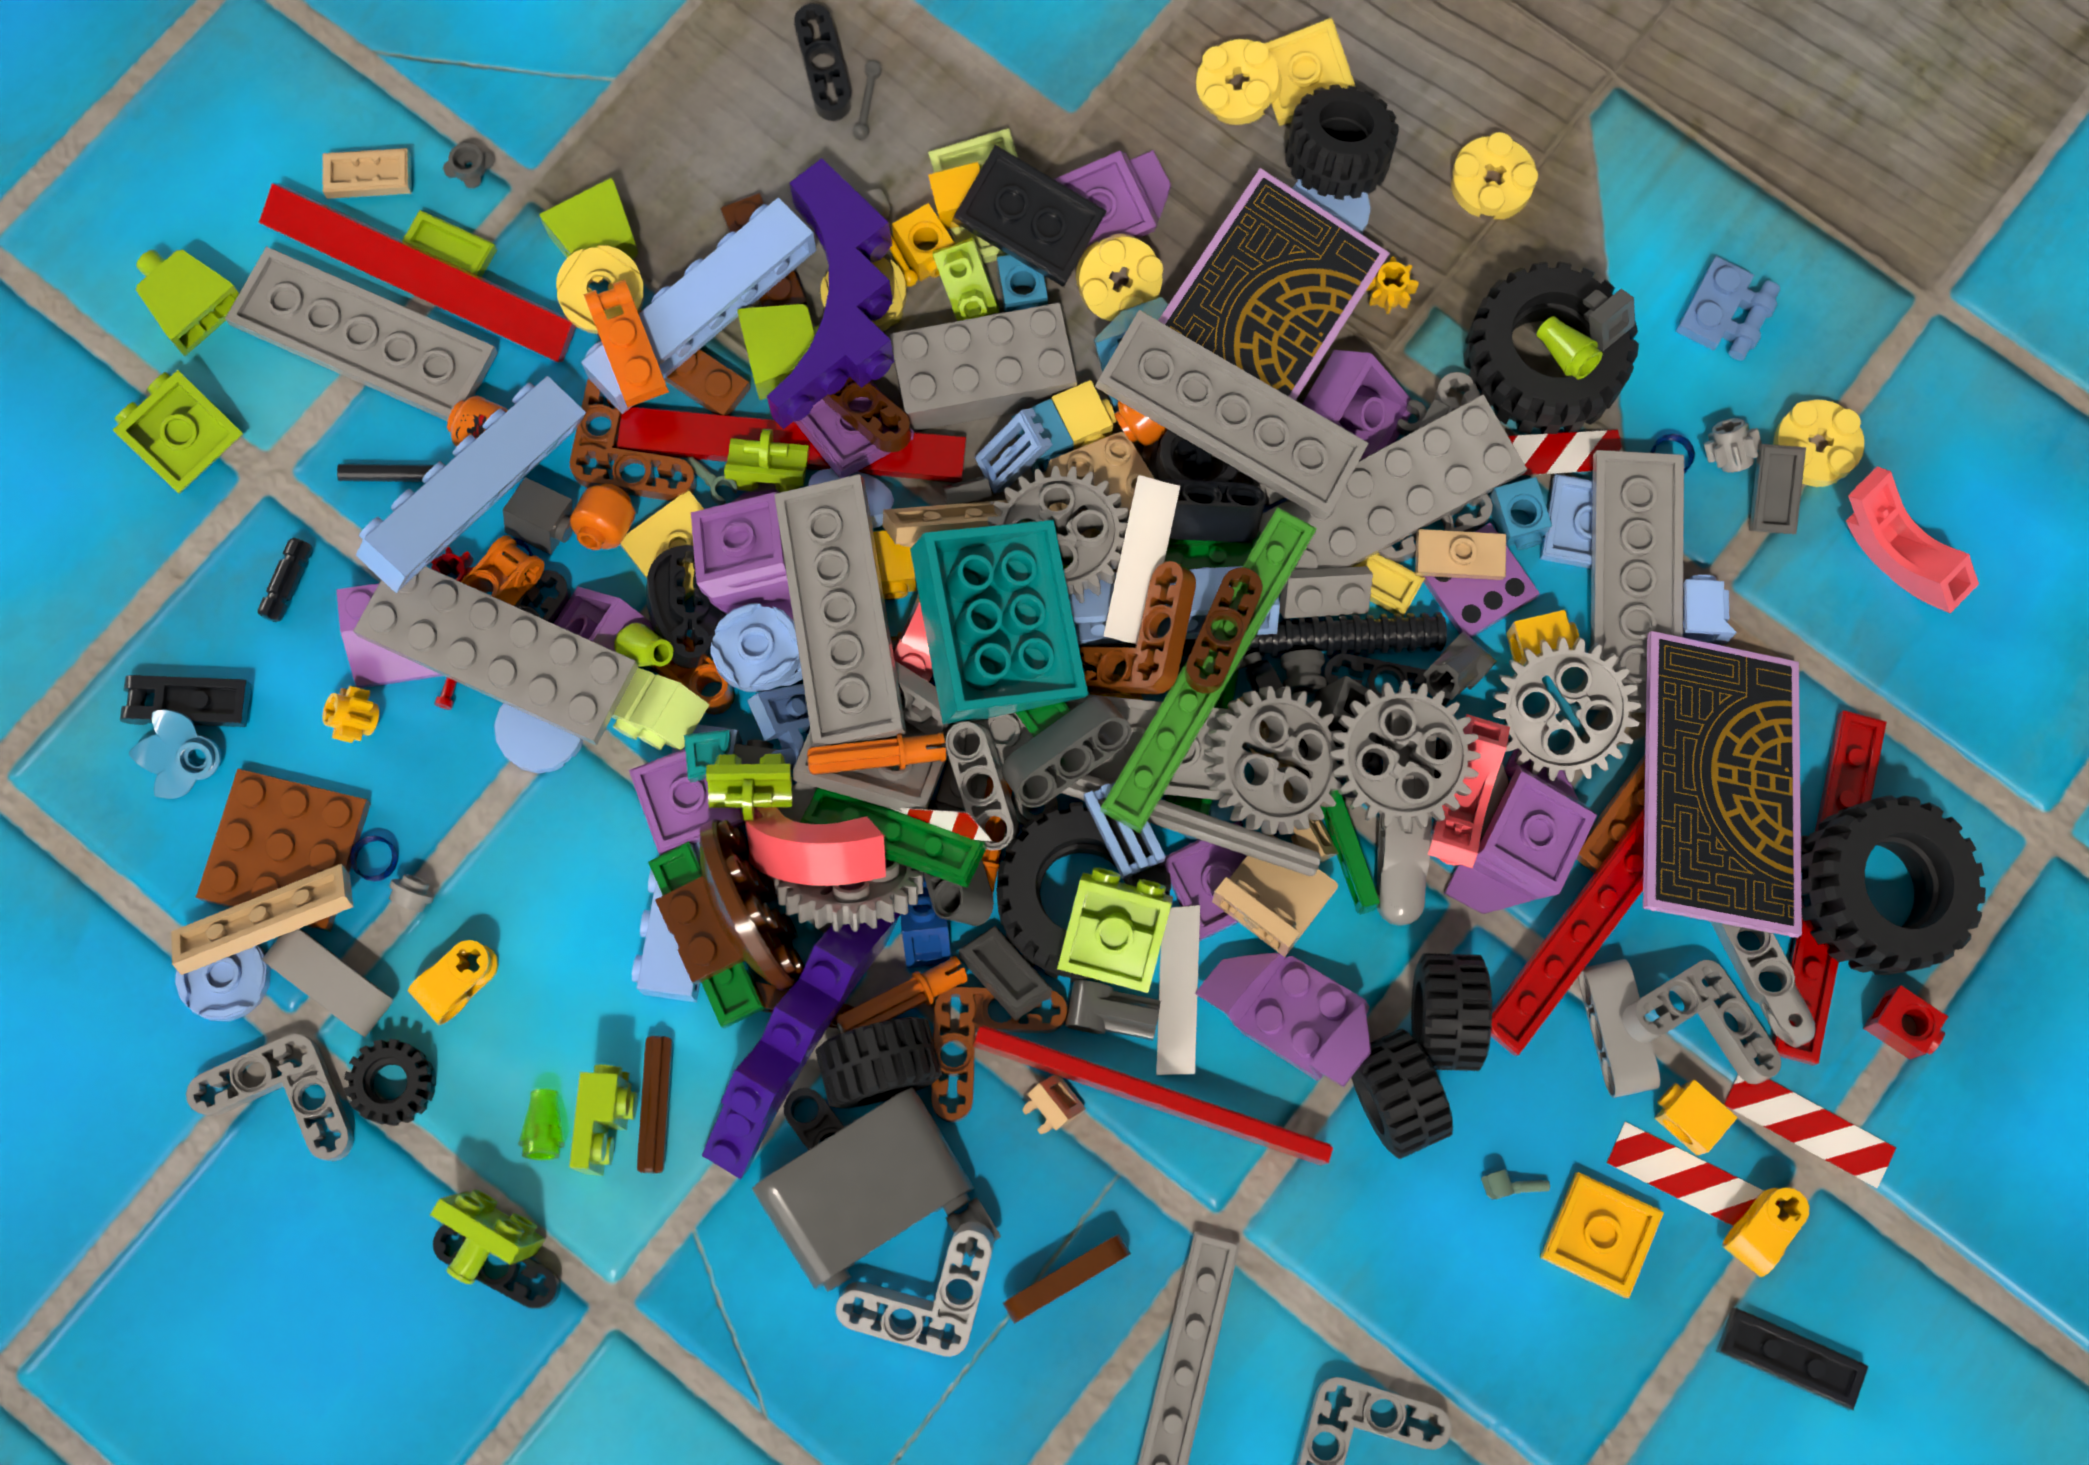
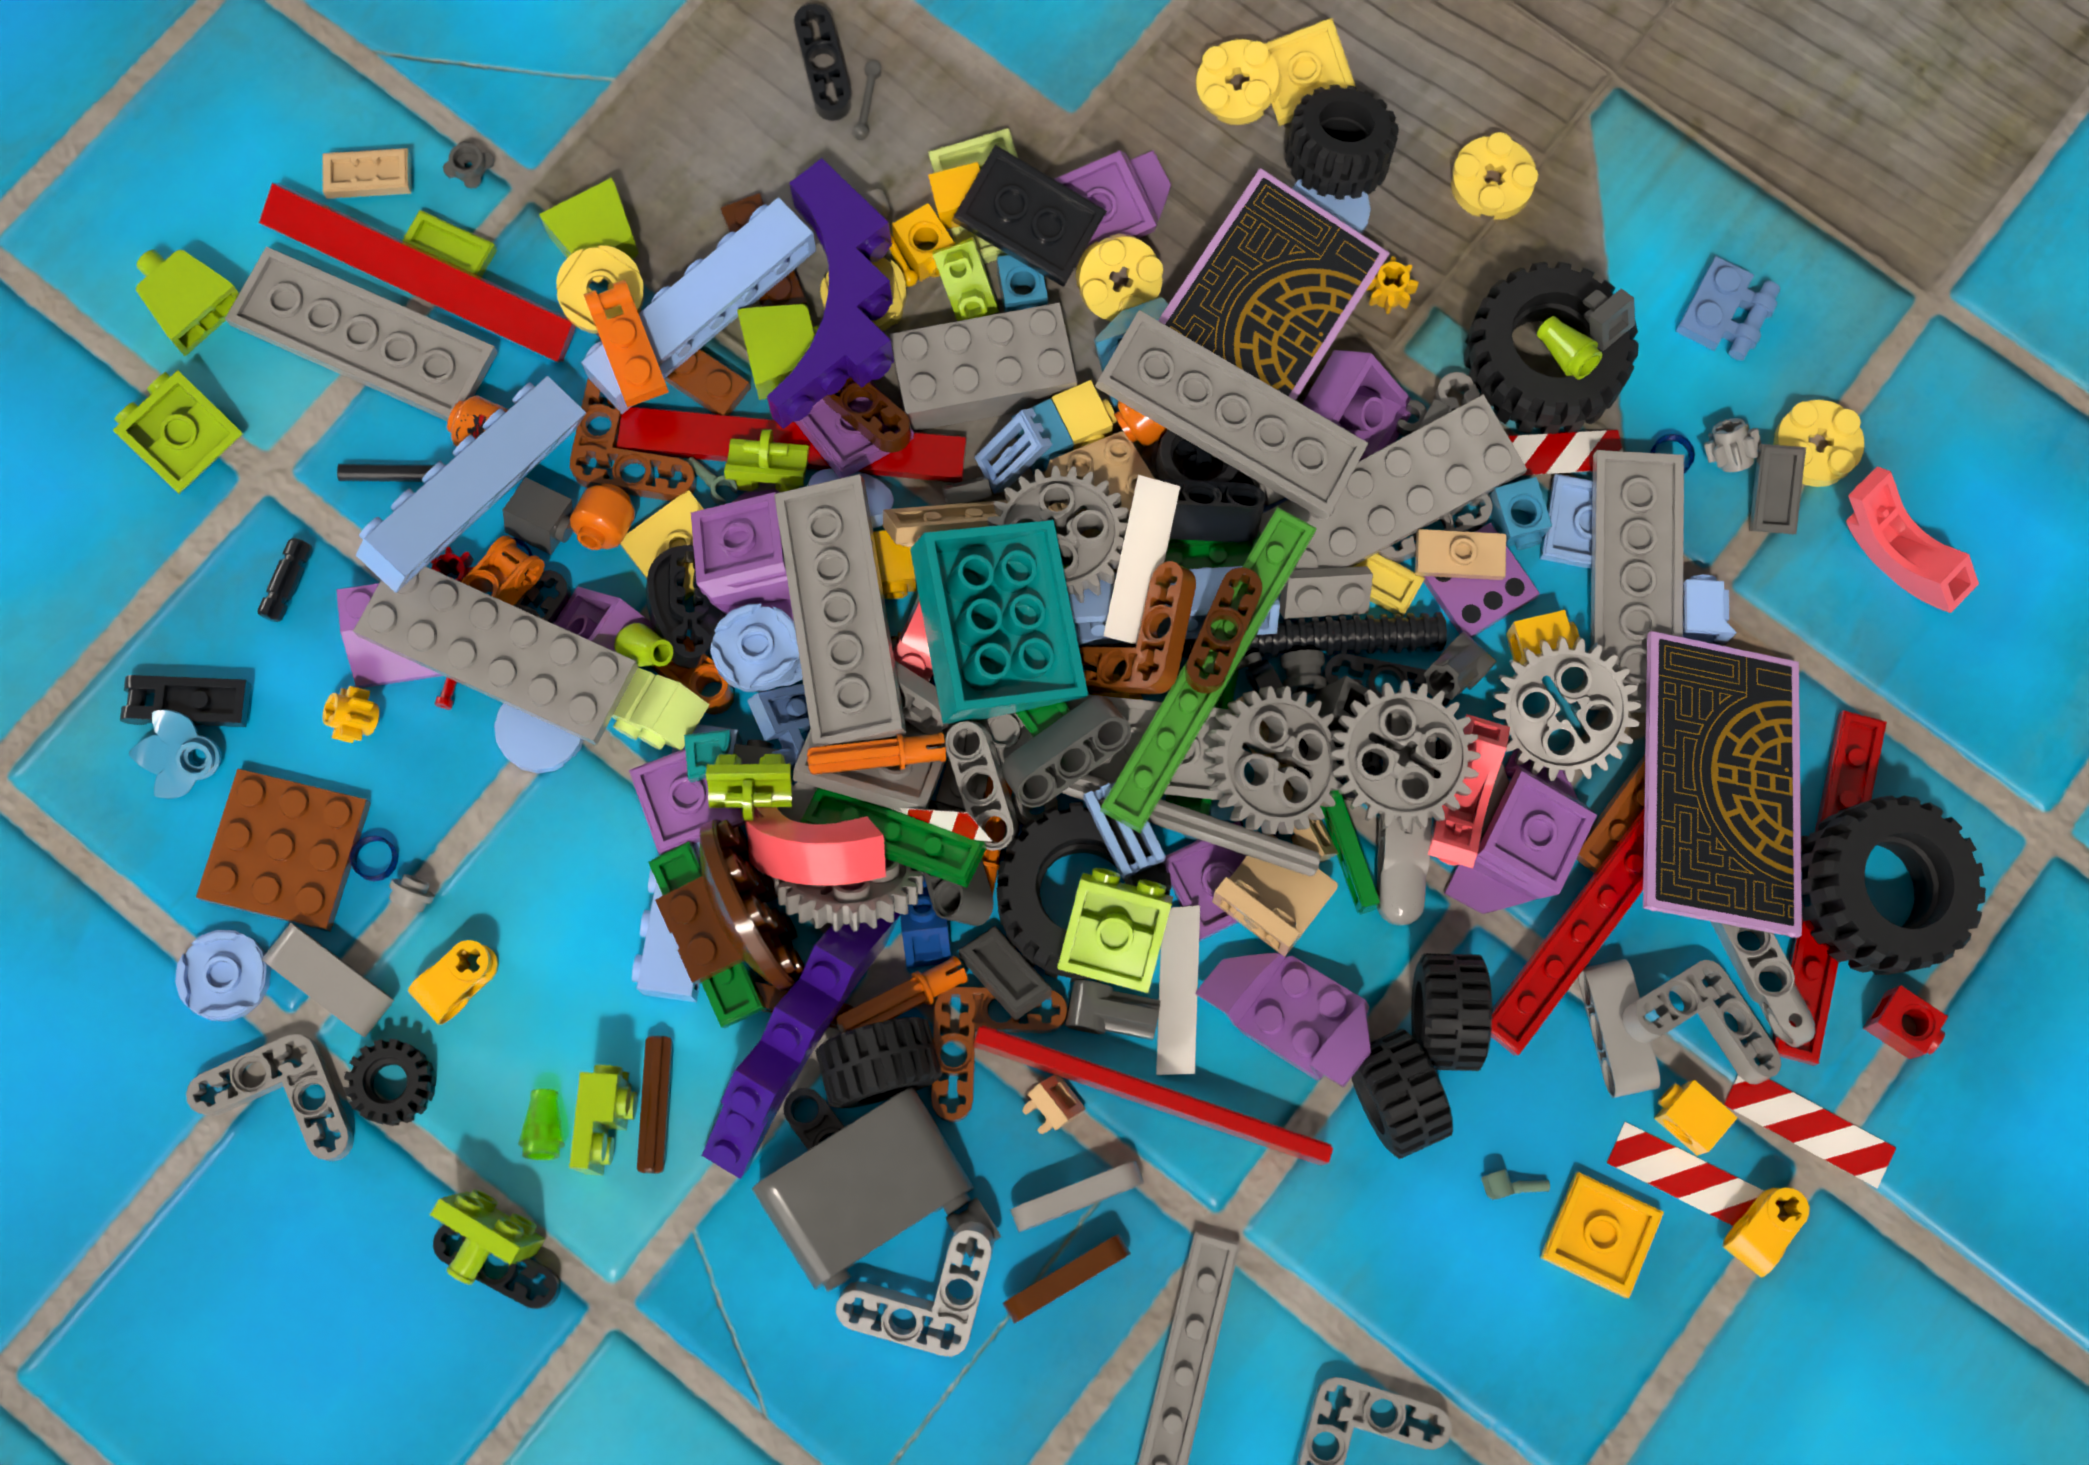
tan plate [171,864,353,975] -> none
black tile [1716,1308,1869,1410] -> none
none -> light grey beam [1010,1161,1144,1232]

